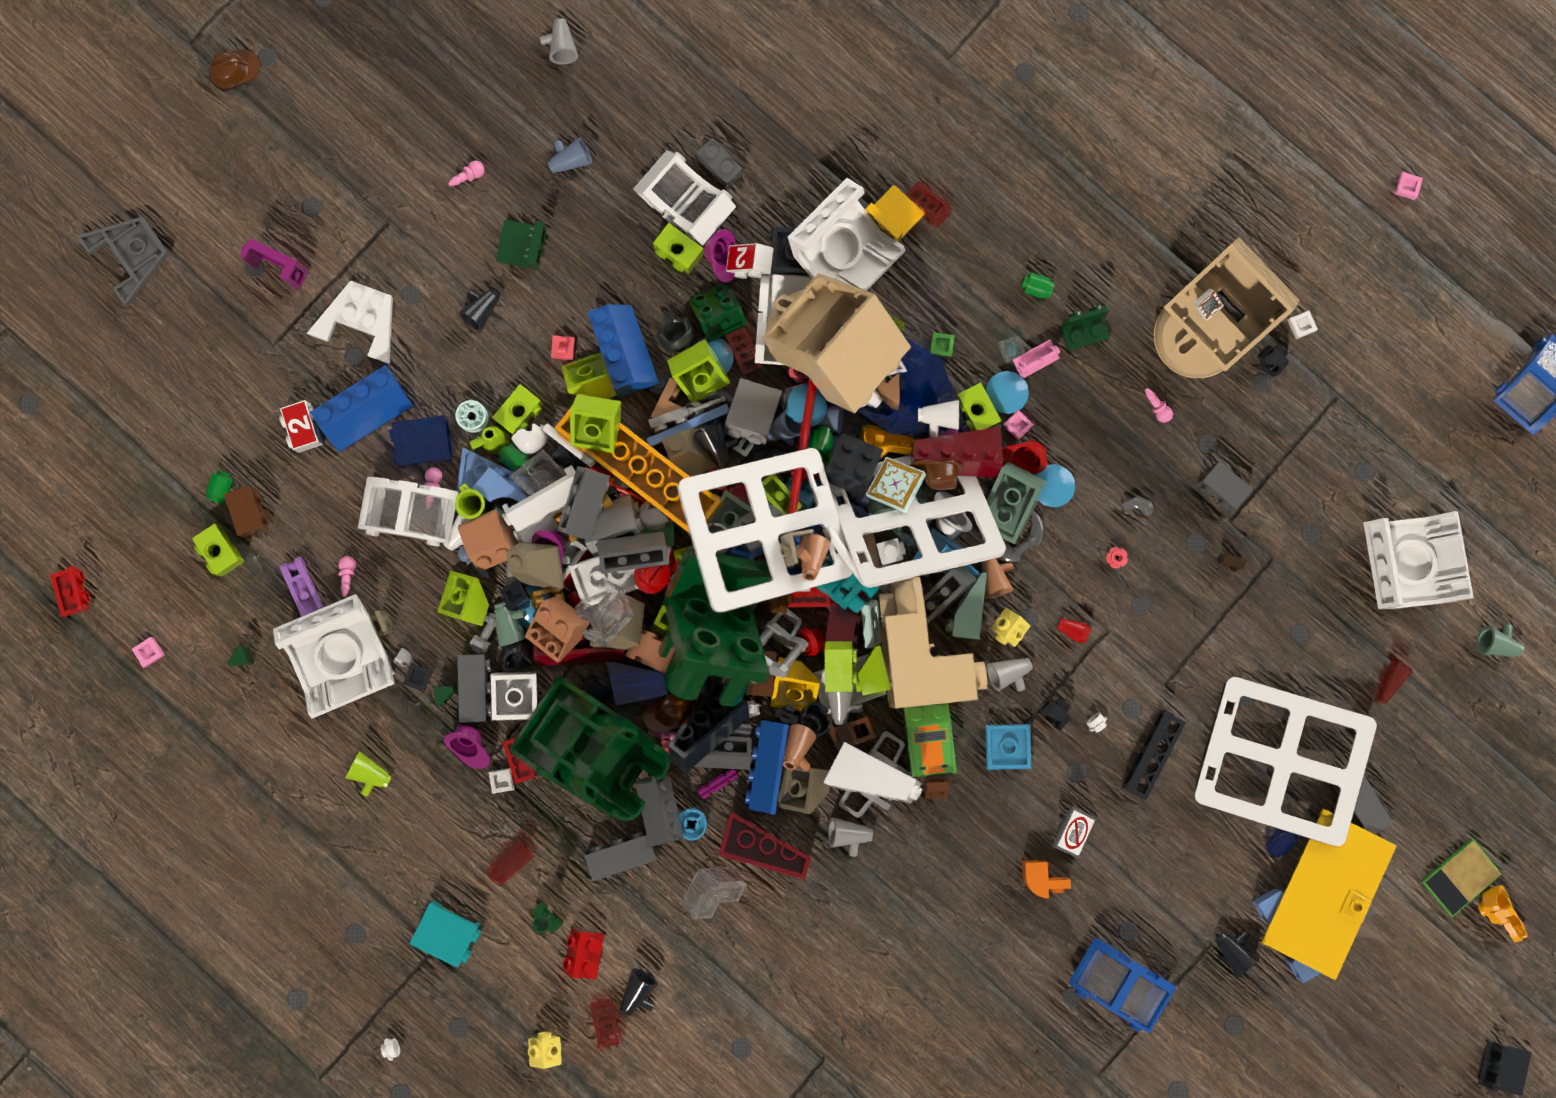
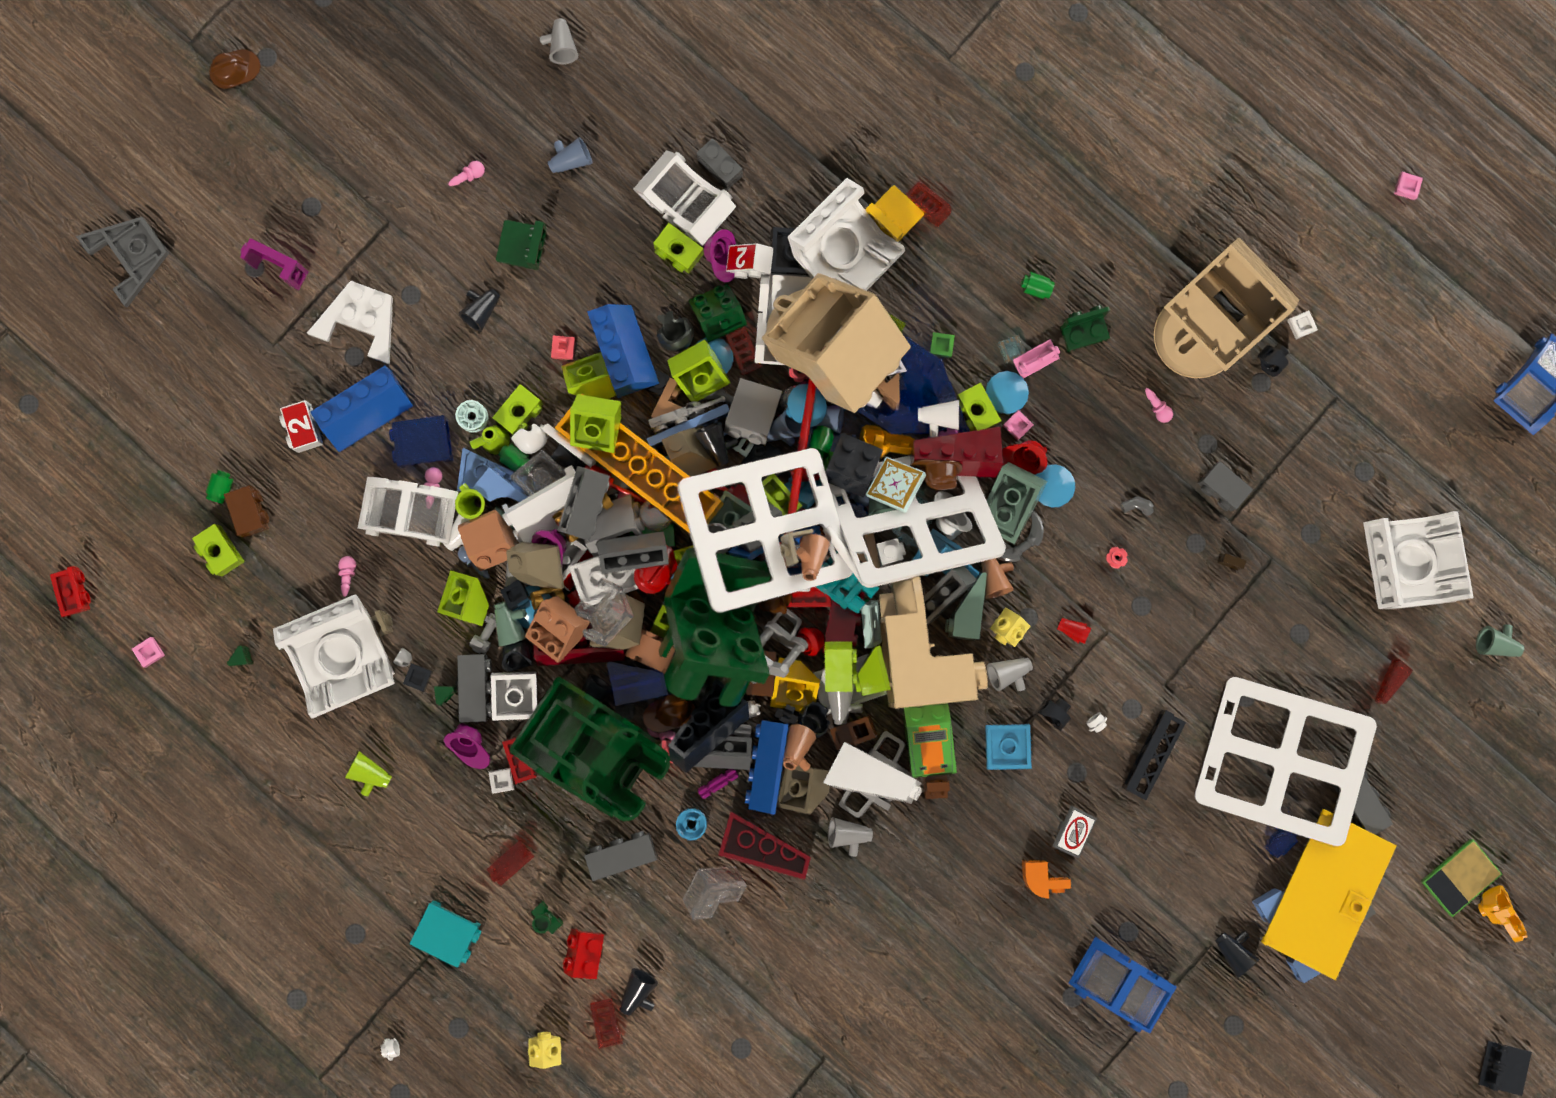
medium lavender plate [280,556,324,617] -> none
dark grey brick [635,773,684,847] -> none
tile [1193,288,1224,321] -> none

